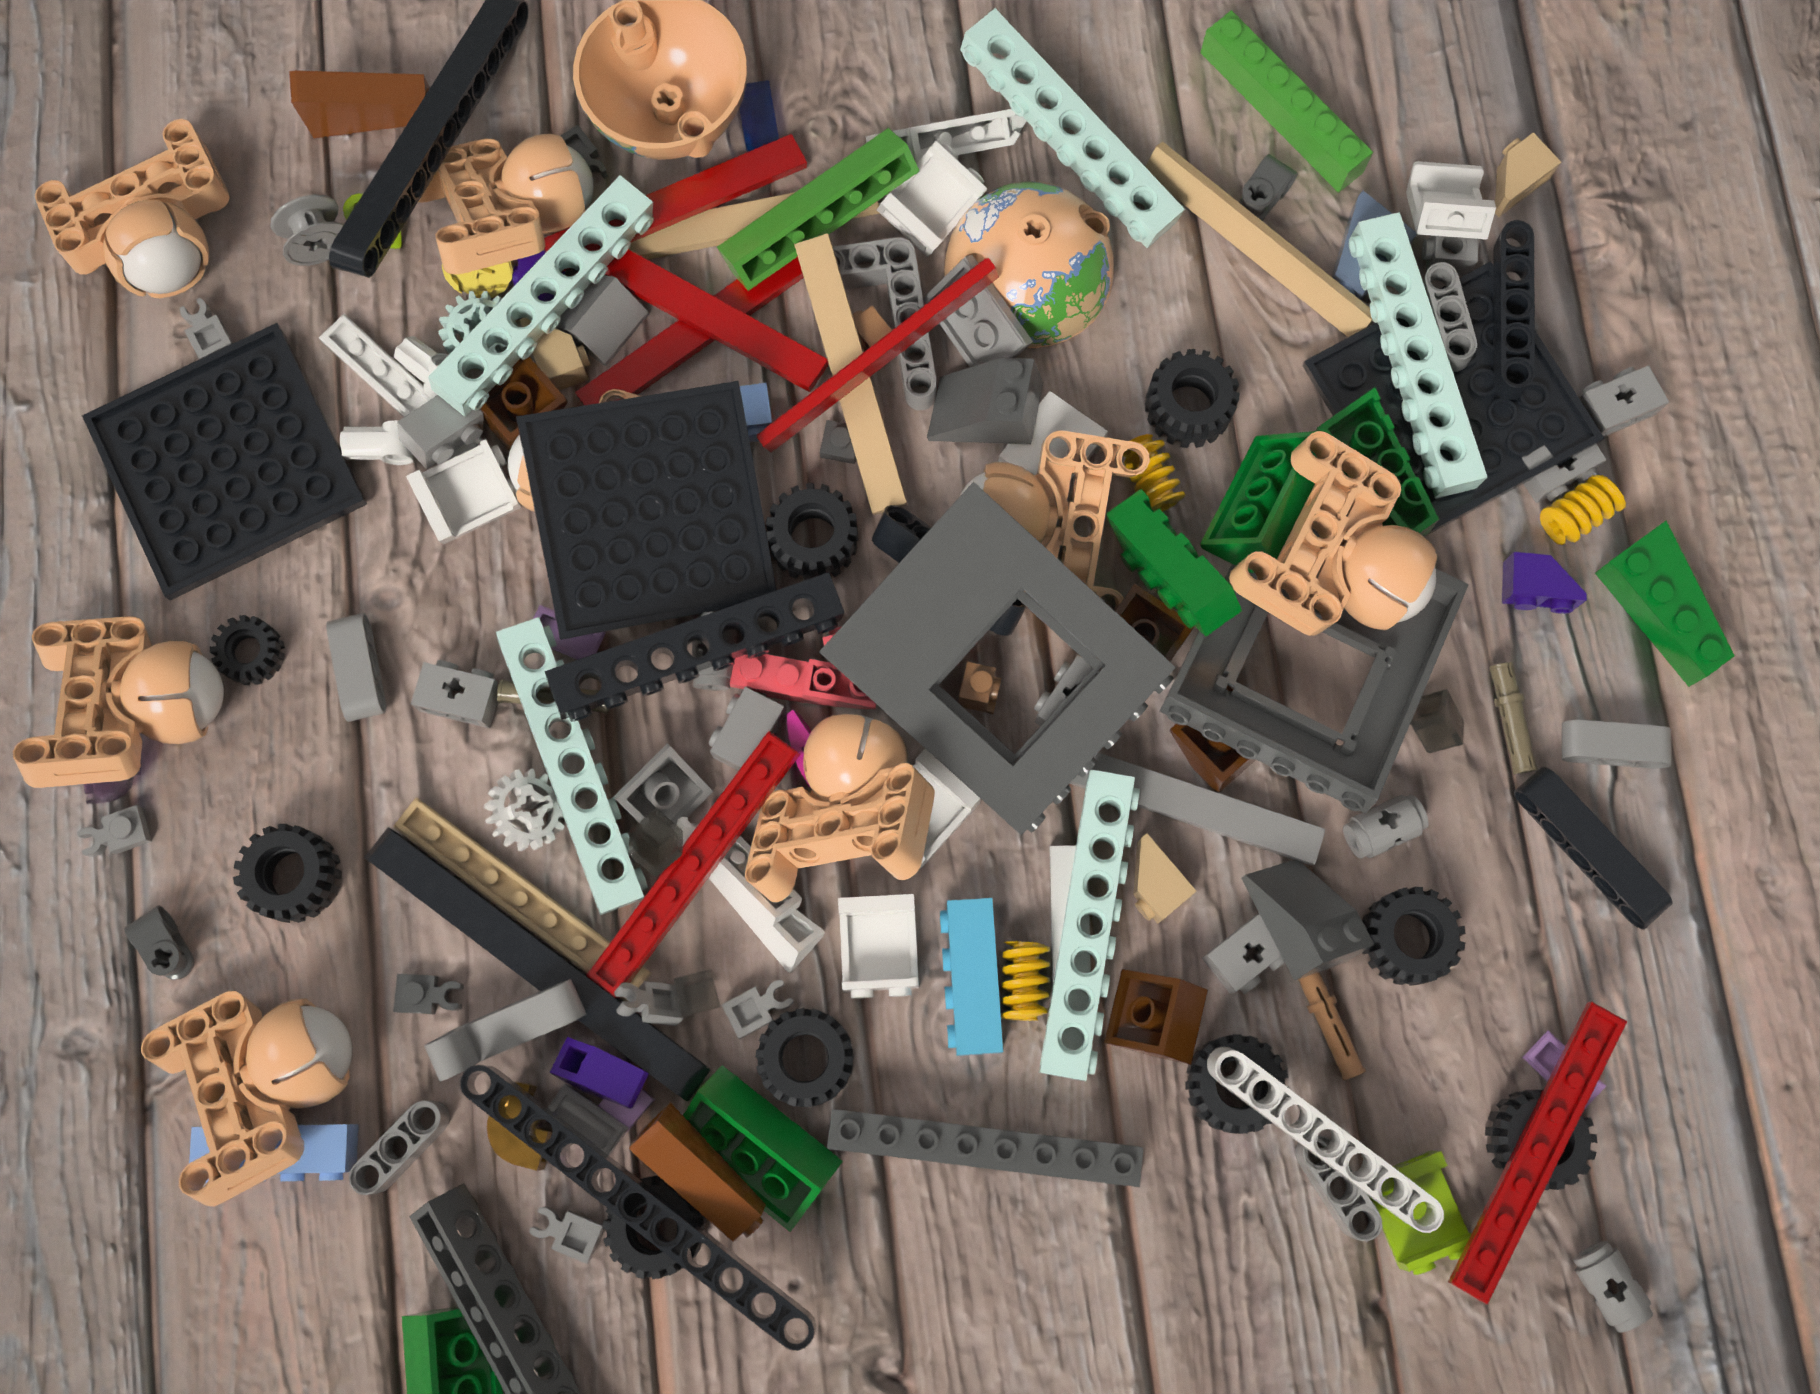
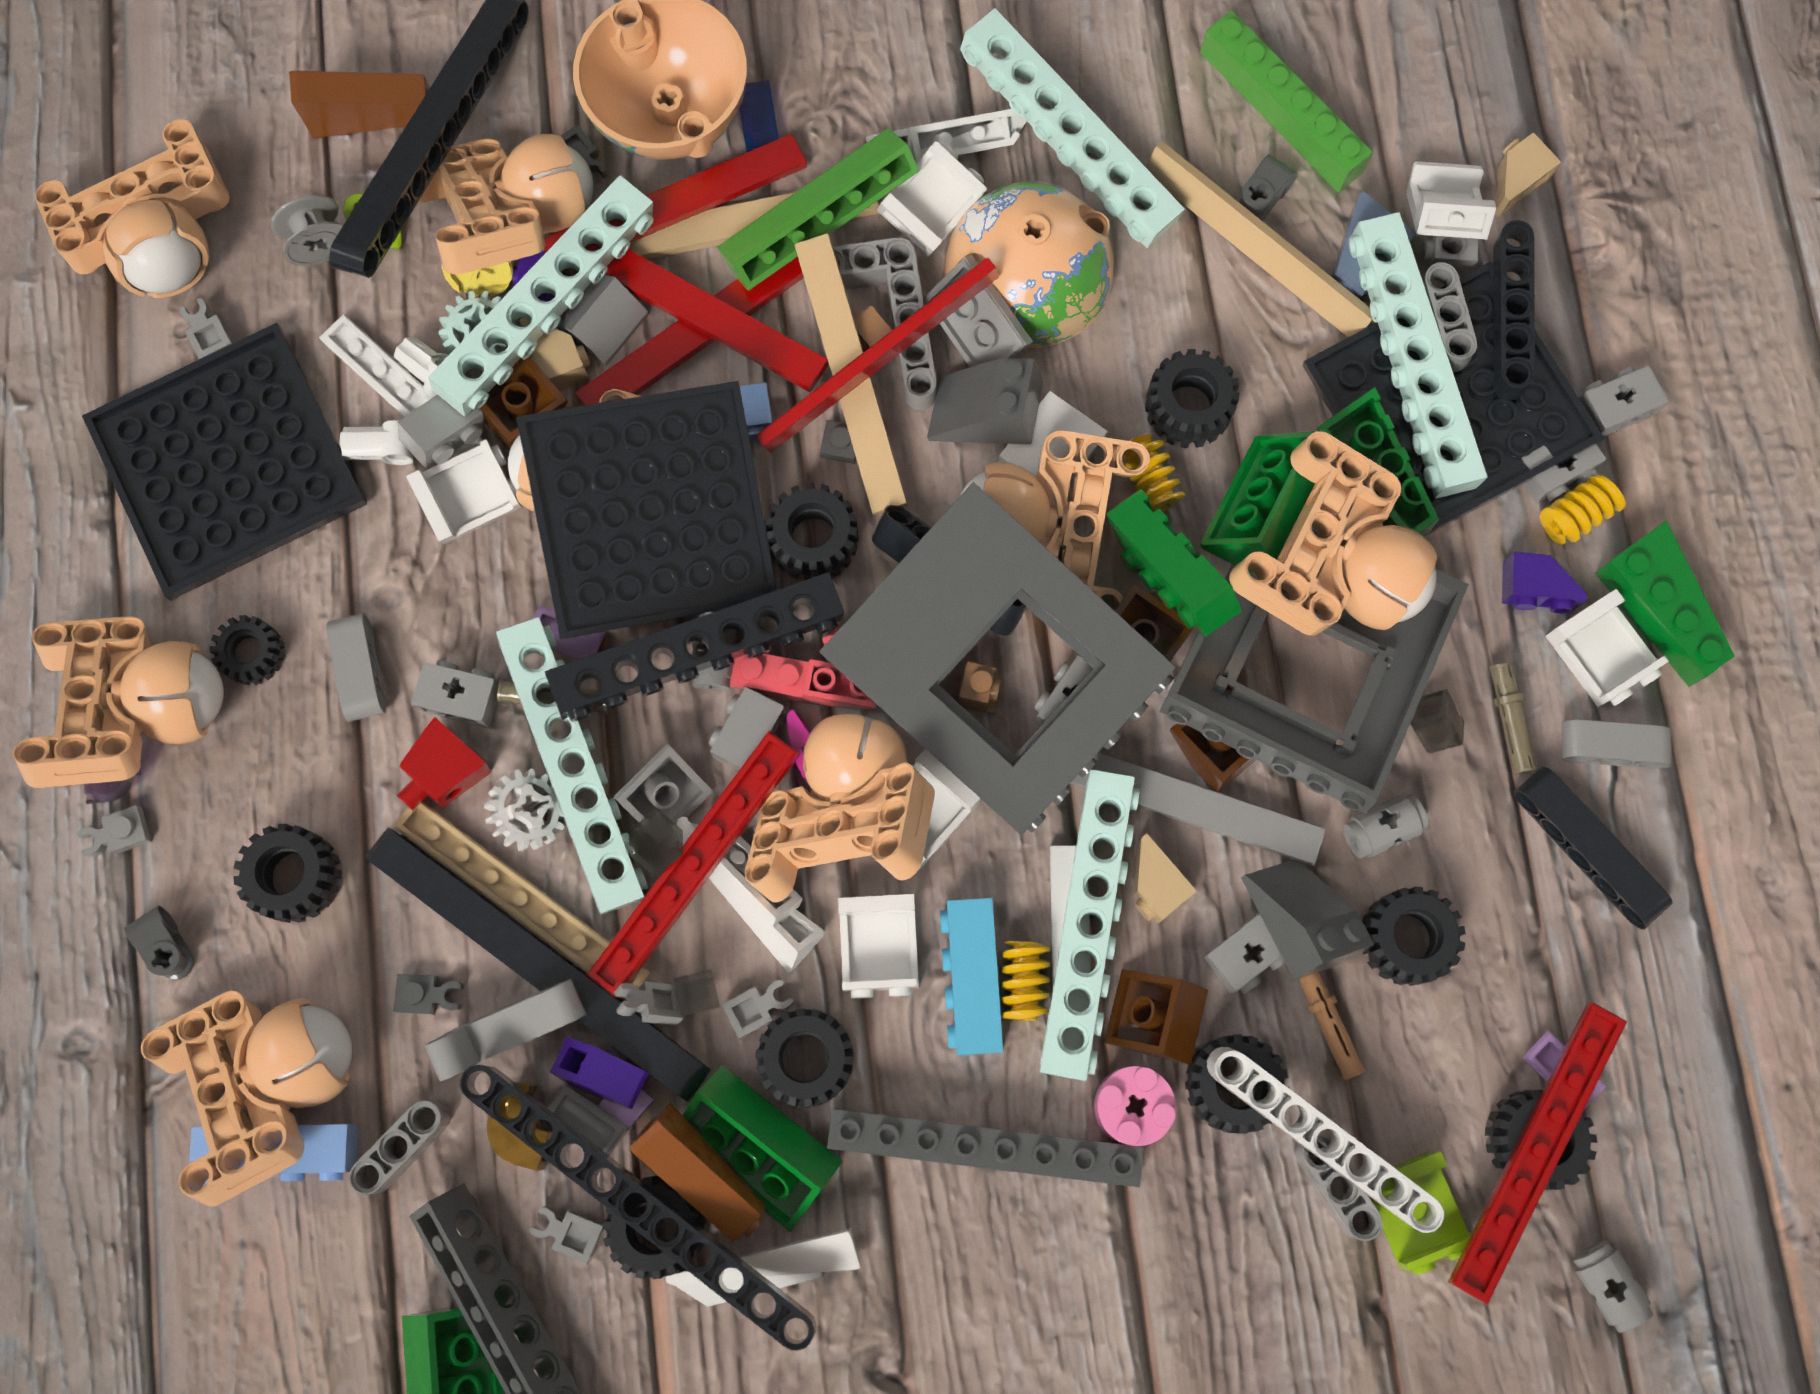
none -> red torso [396,717,491,811]
none -> white wedge [665,1228,860,1307]
none -> bright pink brick [1093,1066,1176,1146]
none -> white panel [1545,589,1669,707]

